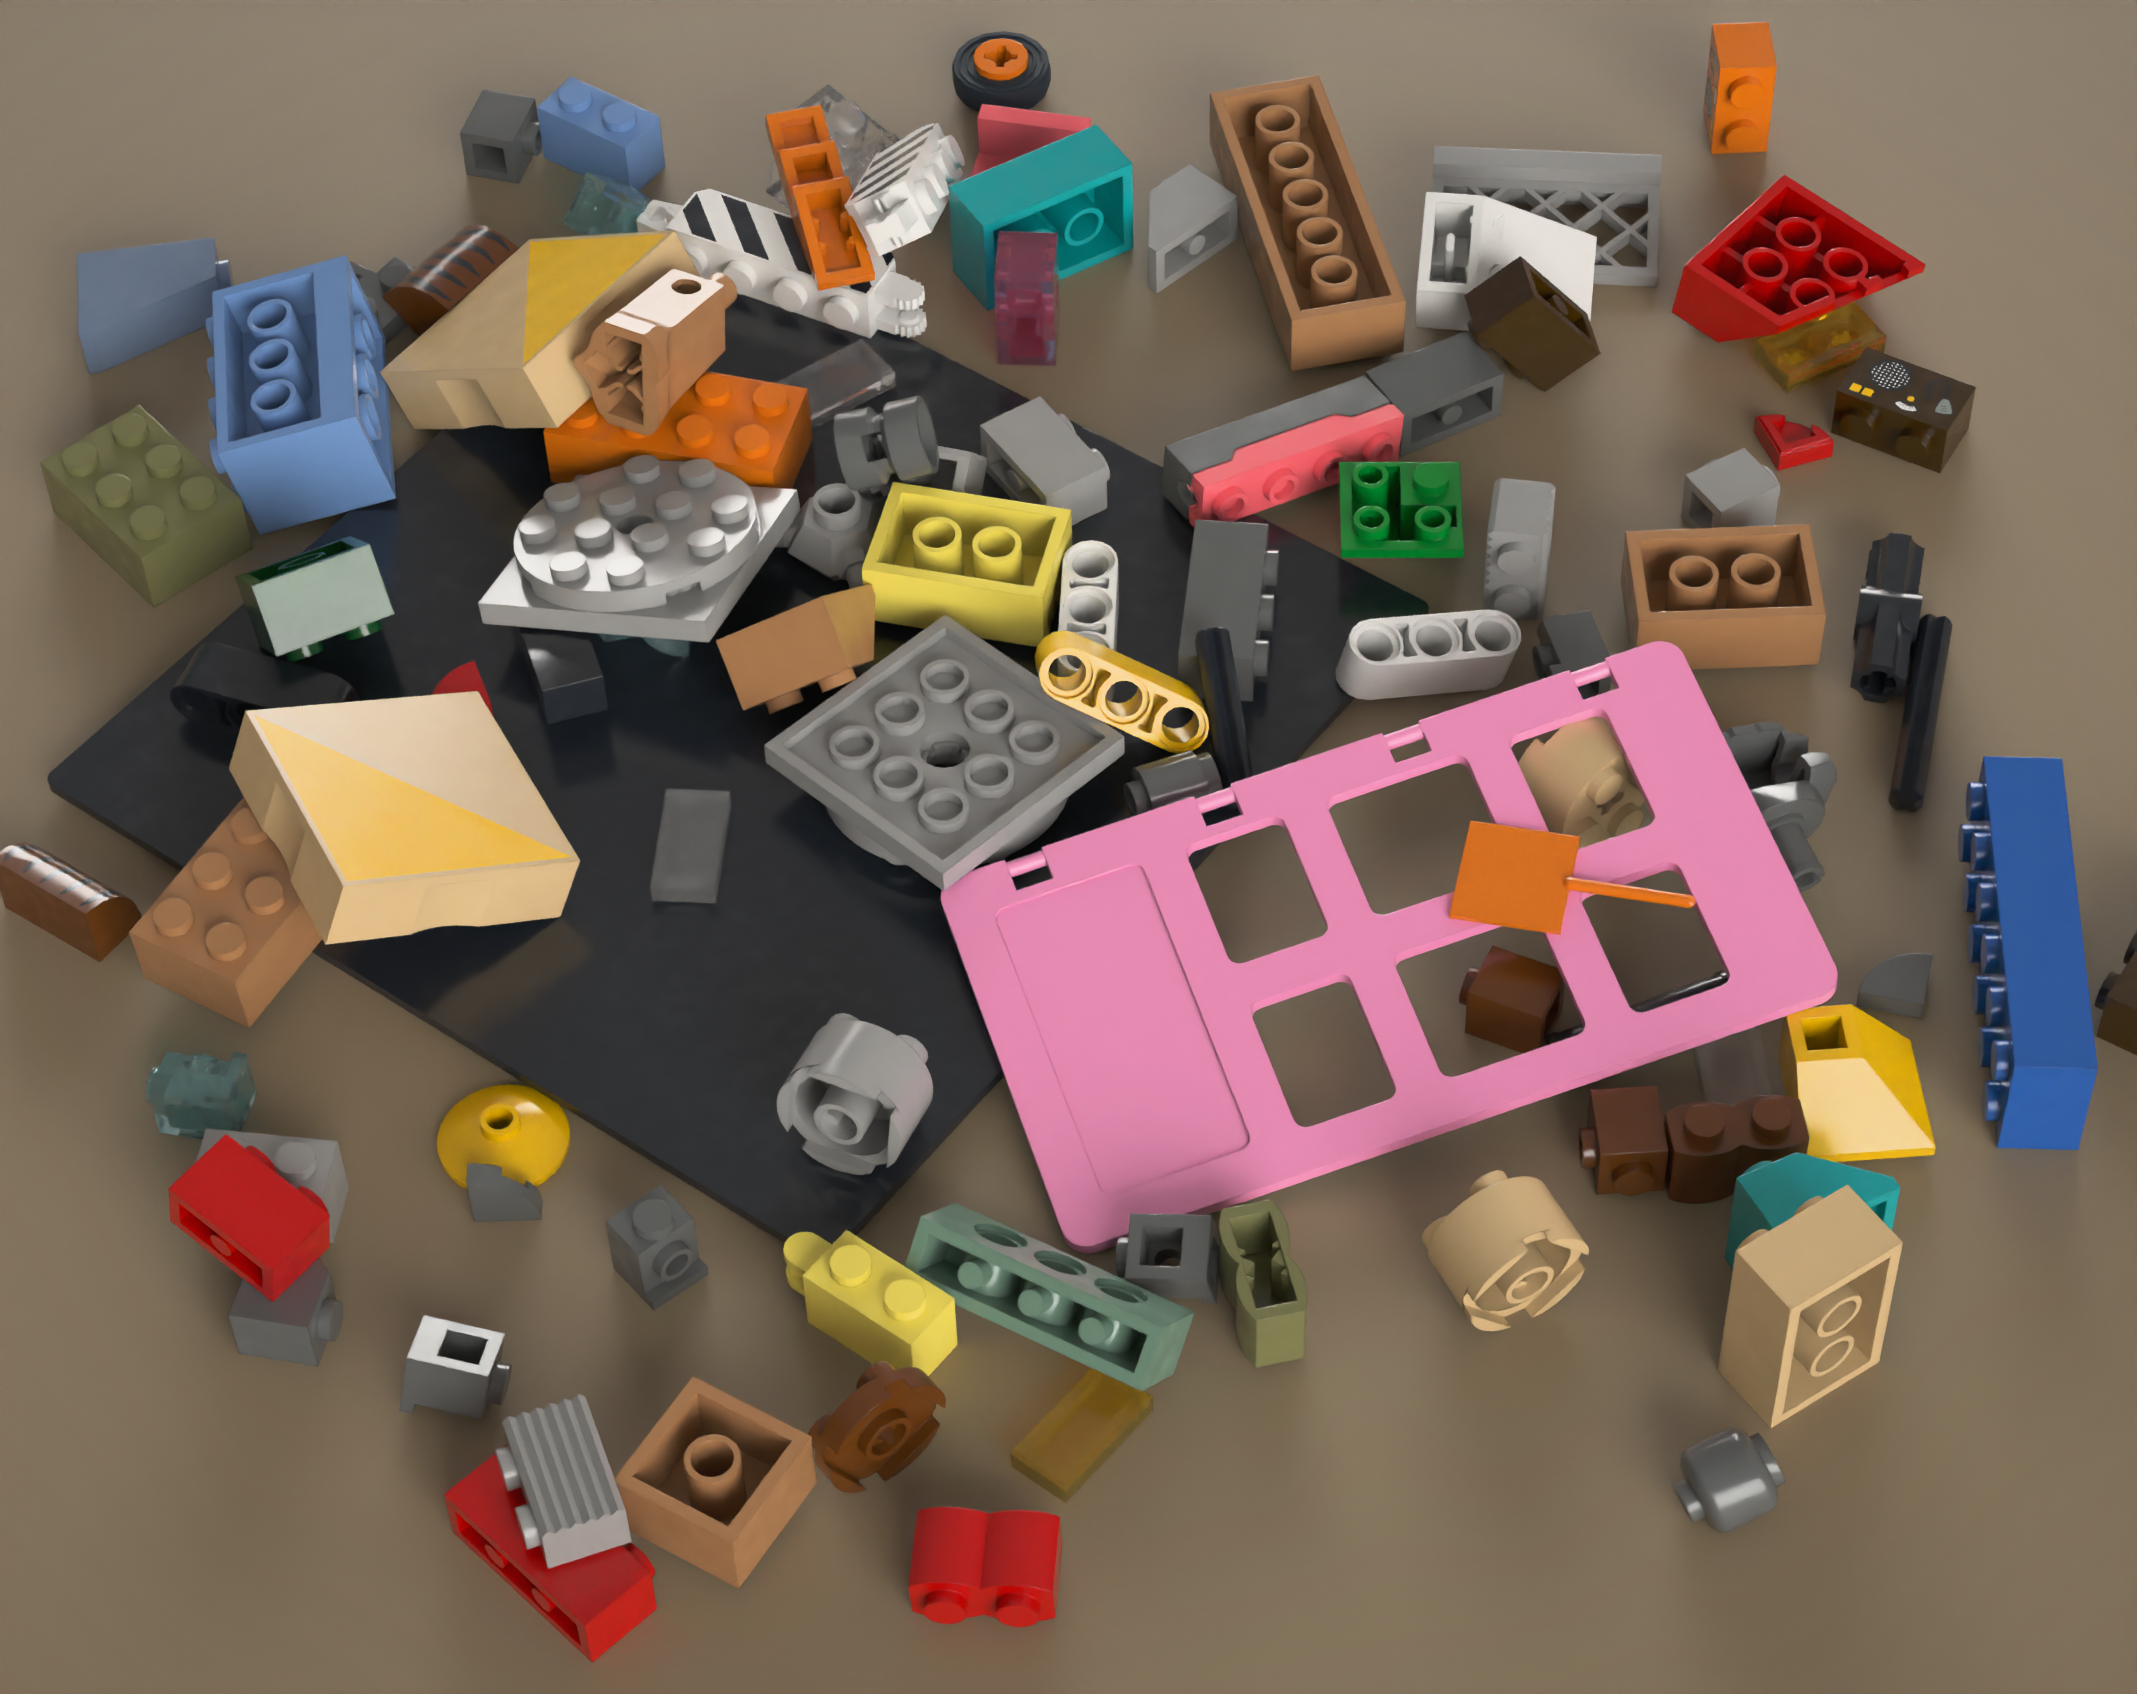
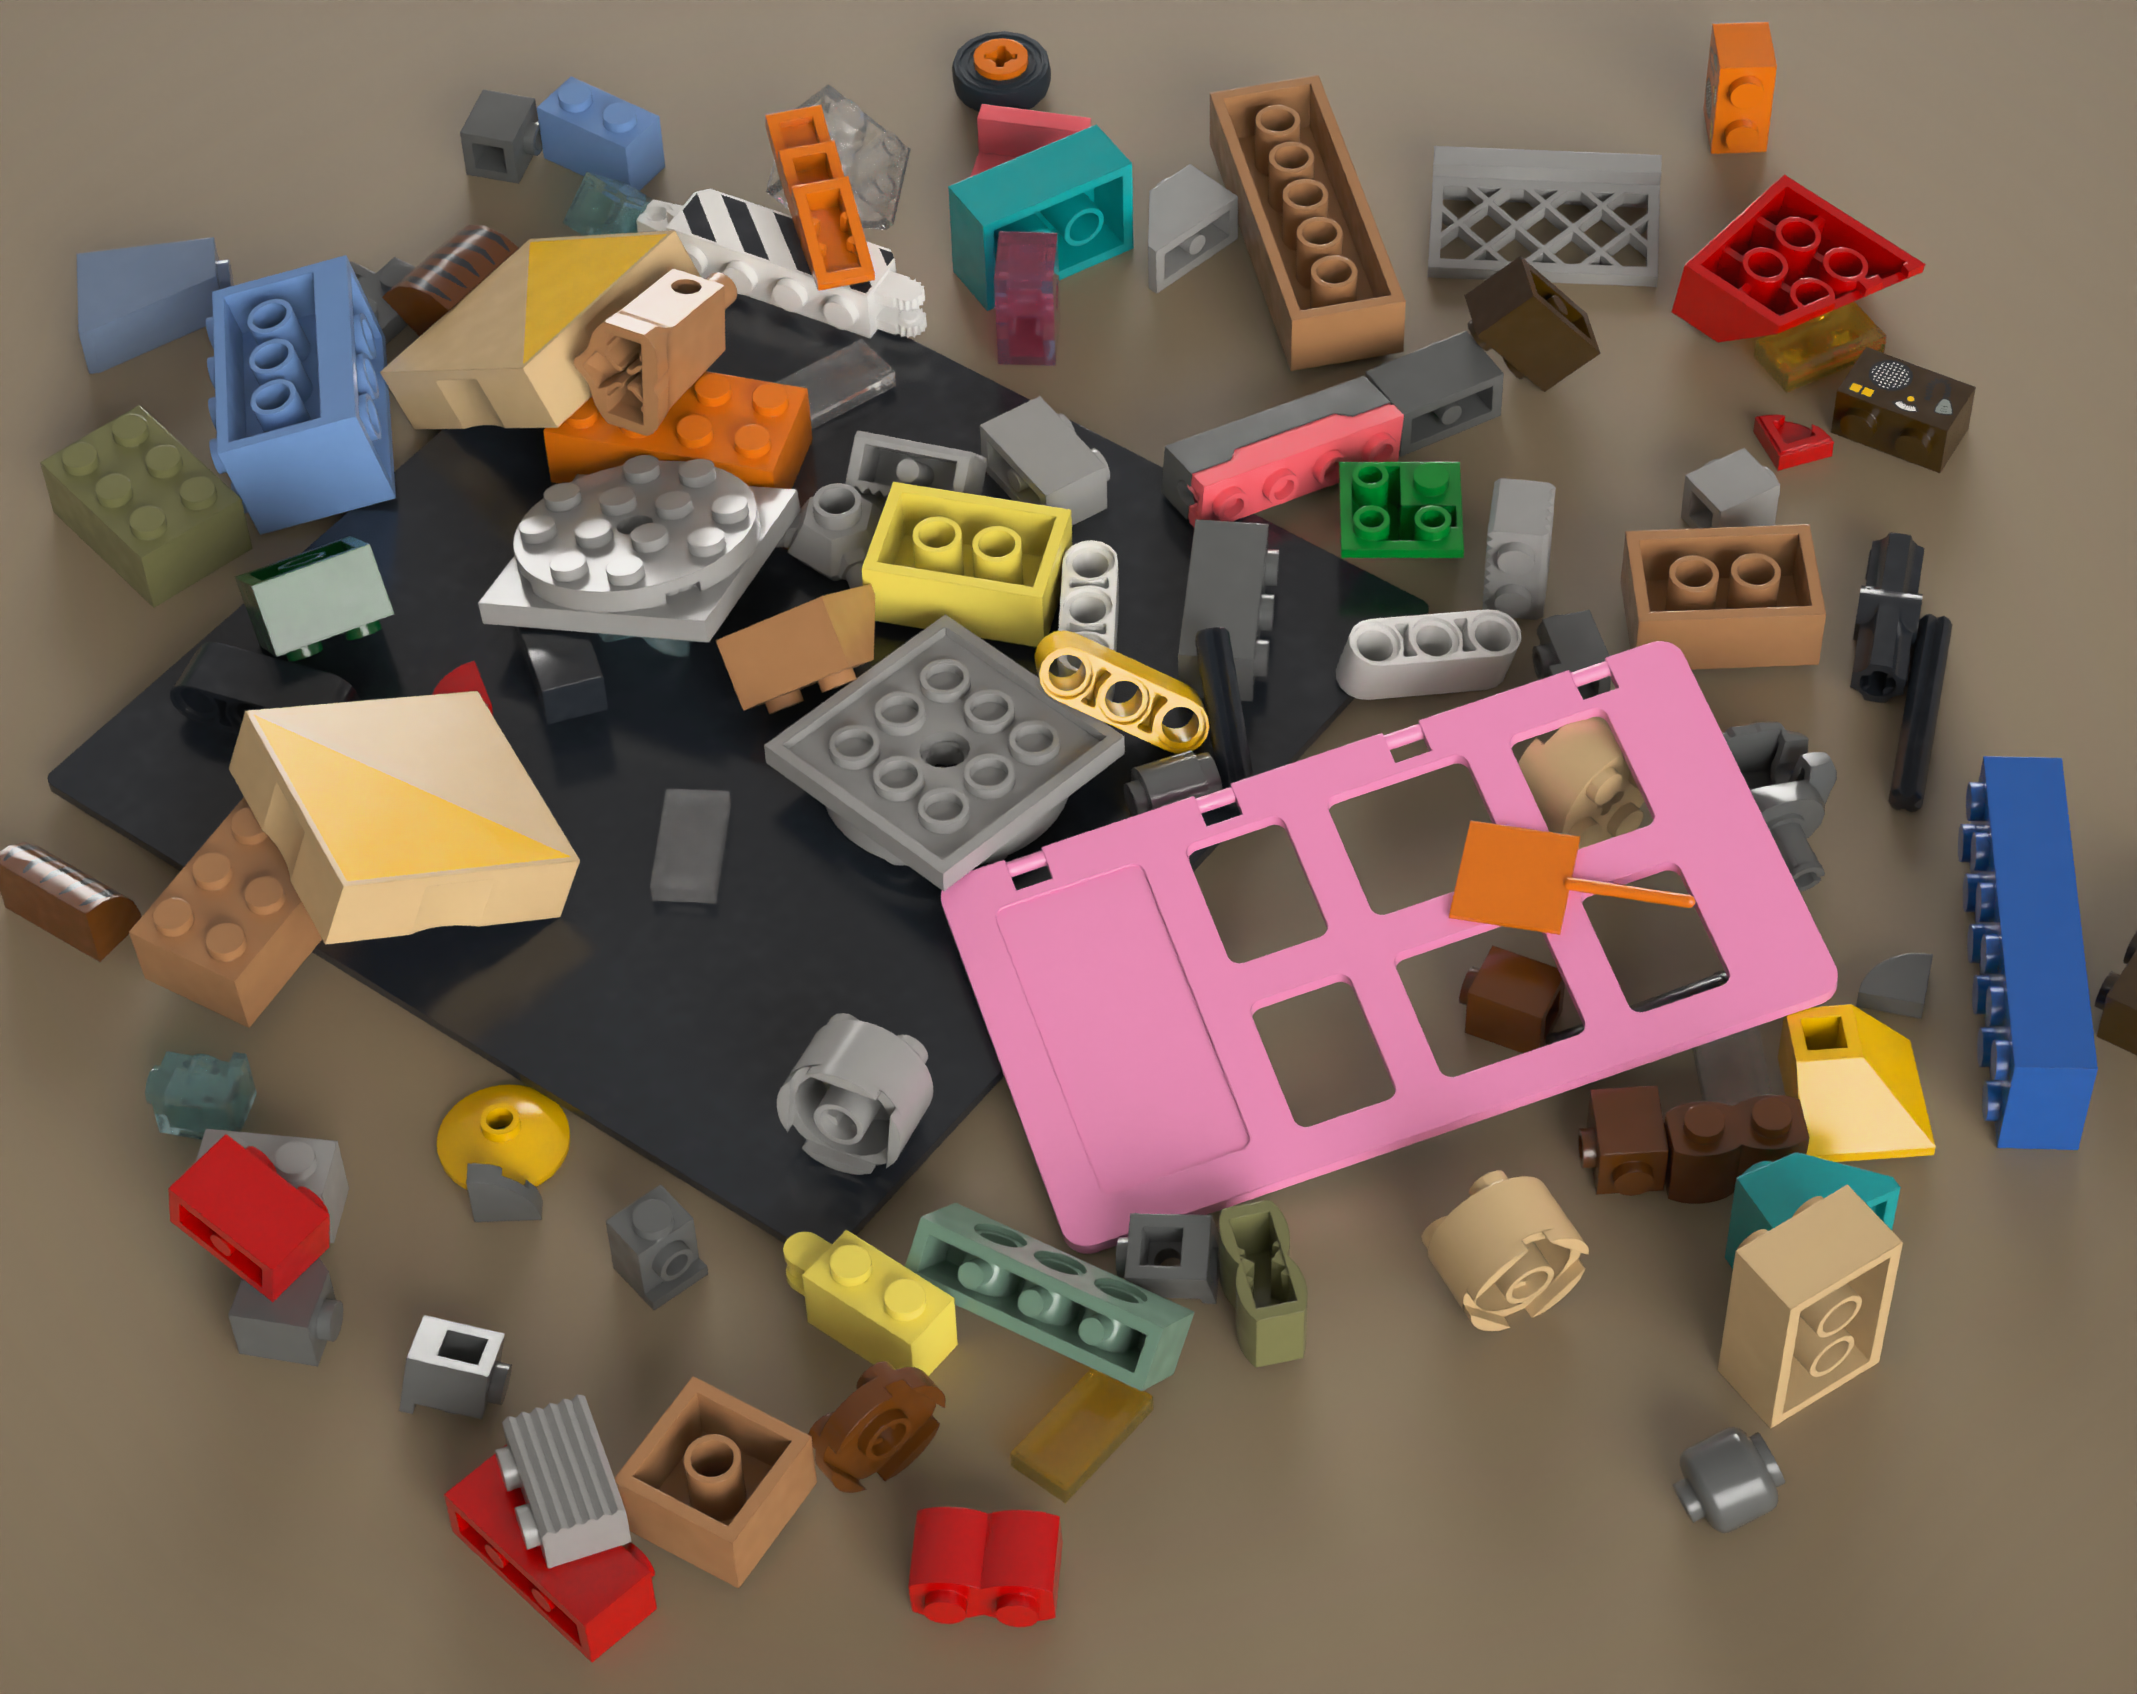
dark grey wheel [833,396,939,491] -> none
white hinge [845,123,965,258] -> none
white slope [1415,192,1597,331] -> none

